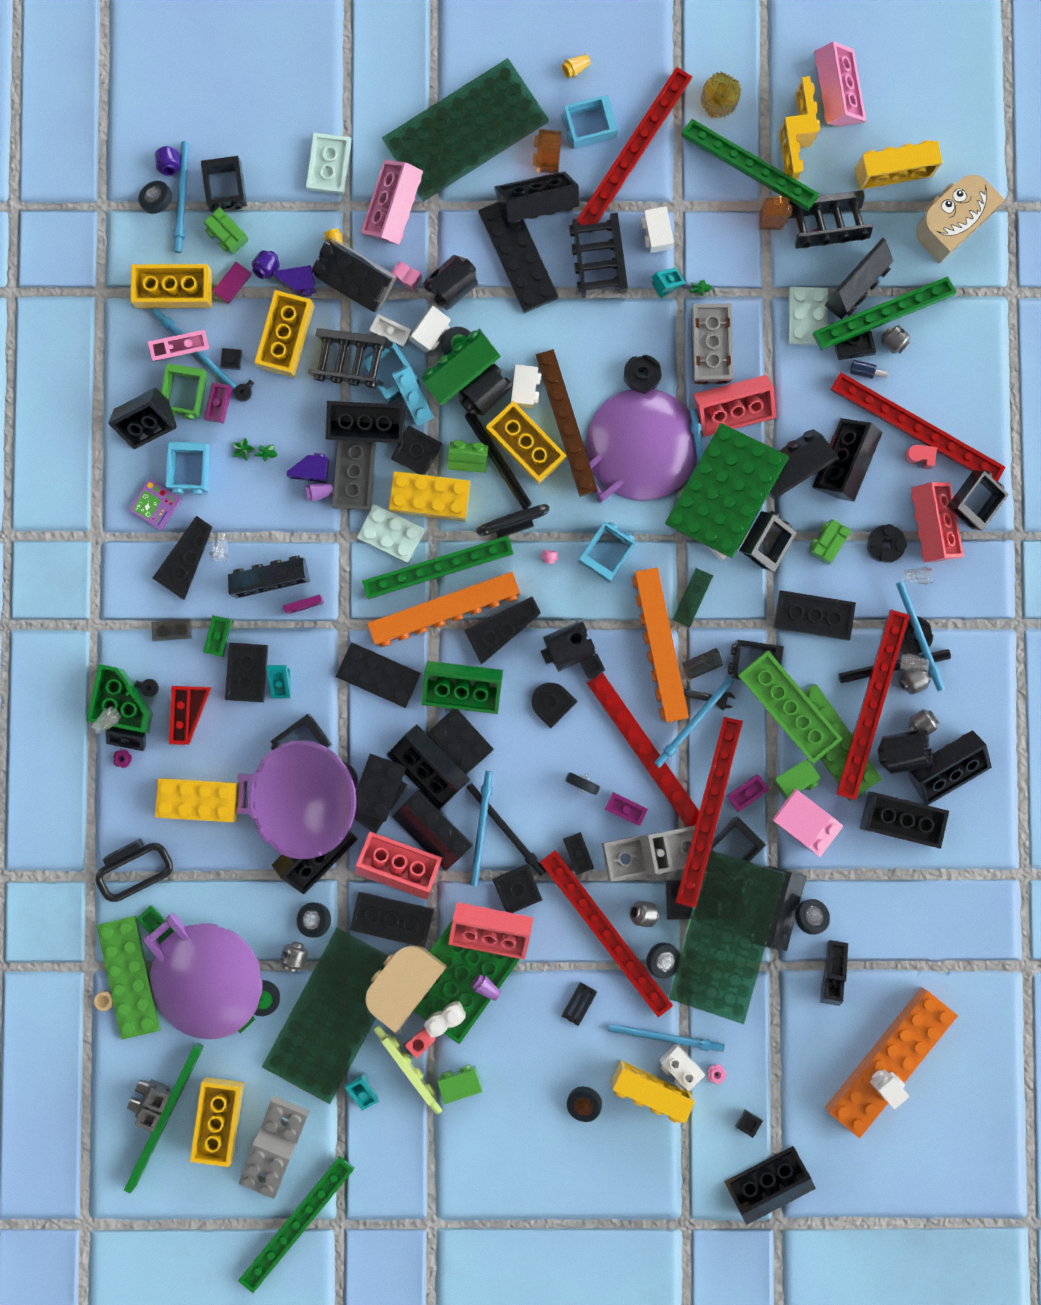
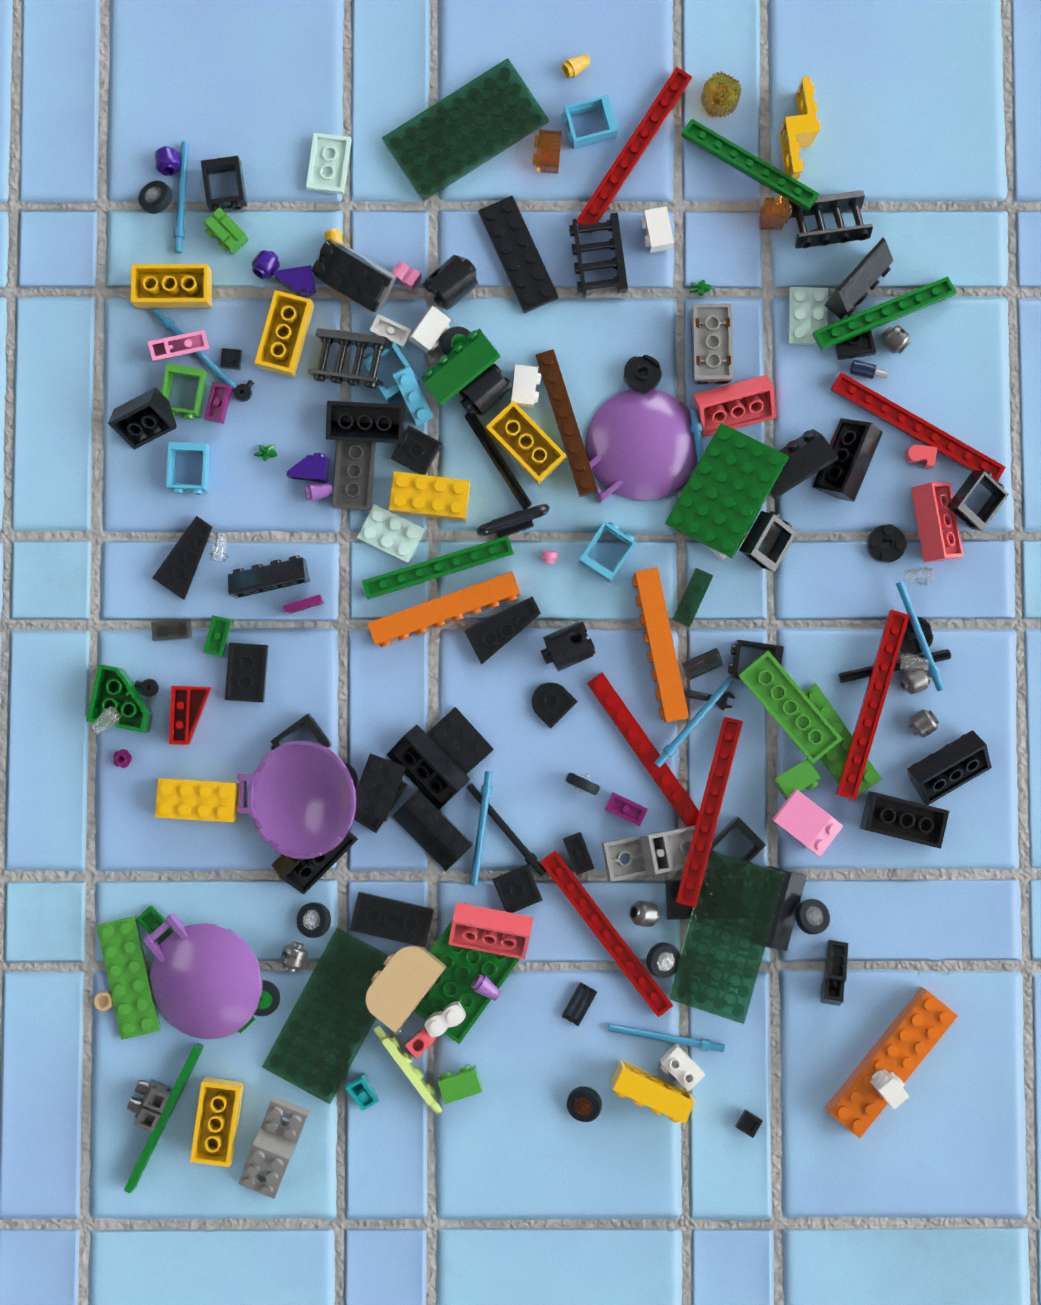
black bar [95,838,173,902] -> none
black plate [105,726,146,751] -> none
tile [129,478,182,531] -> none
magenta tile [213,262,252,304] -> none
green plant [232,438,255,460] -> none
green plate [238,1155,355,1294] -> none
teal slope [266,665,291,699] -> none
black plate [336,642,421,708] -> none
coral slope [354,831,442,900] -> none
bright pink slope [361,160,423,245] -> none
green slope [422,661,503,714] -> none
bright green brick [448,440,488,473] -> none
black slope [494,171,580,223] -> none
black plate [580,653,605,679] -> none
teal slope [651,268,686,298] -> none
bright pink plate [707,1064,726,1084] -> none
black slope [725,1146,816,1225] -> none
magenta plate [726,774,769,812] -> none
black plate [773,590,856,641] -> none
bright green brick [809,519,851,565] -> none
bright pink slope [814,41,866,127] -> none
yellow brick [855,140,943,190] -> none
black cylinder [877,729,934,774] -> none
tan brick [916,175,1005,263] -> none

